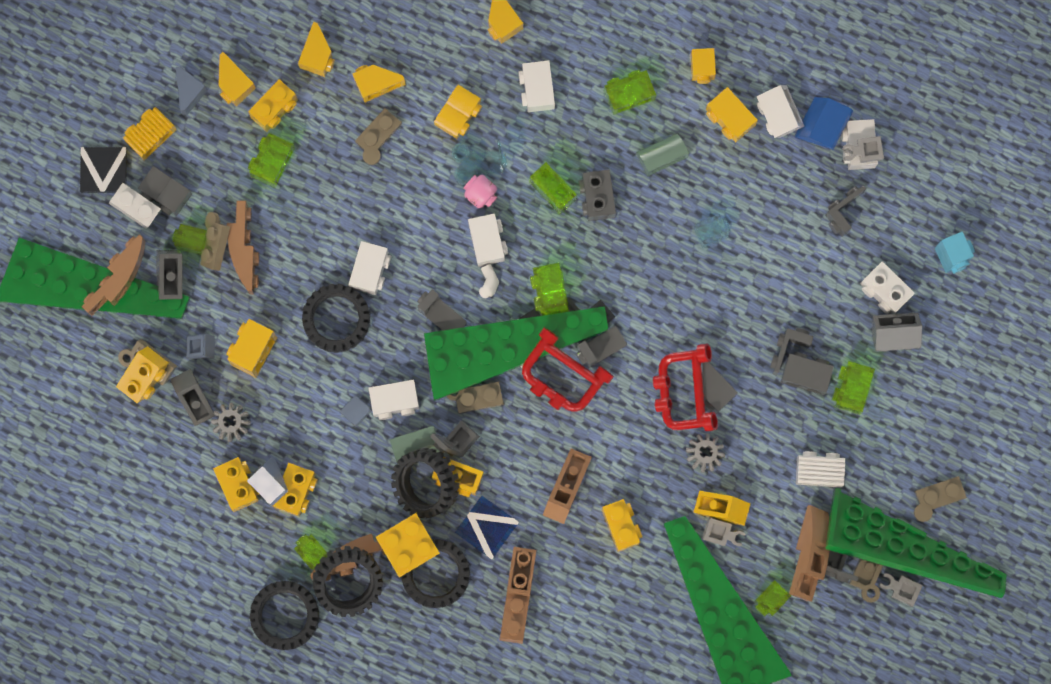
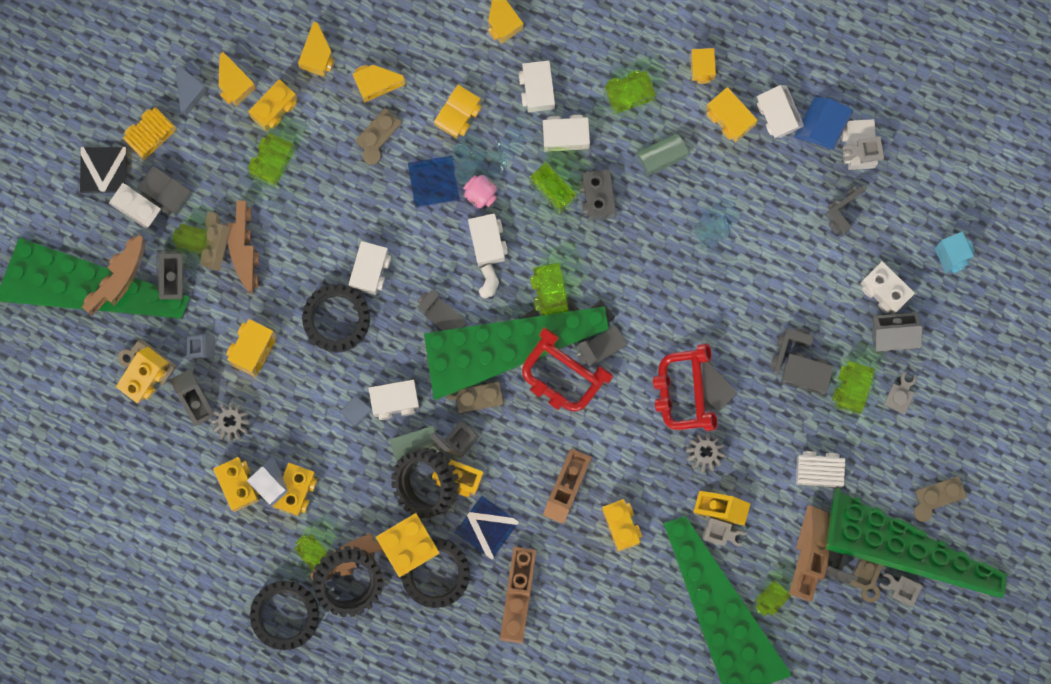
none -> clear blue tile [408,156,460,208]
none -> white brick [543,115,590,152]
none -> light grey plate [884,372,916,415]

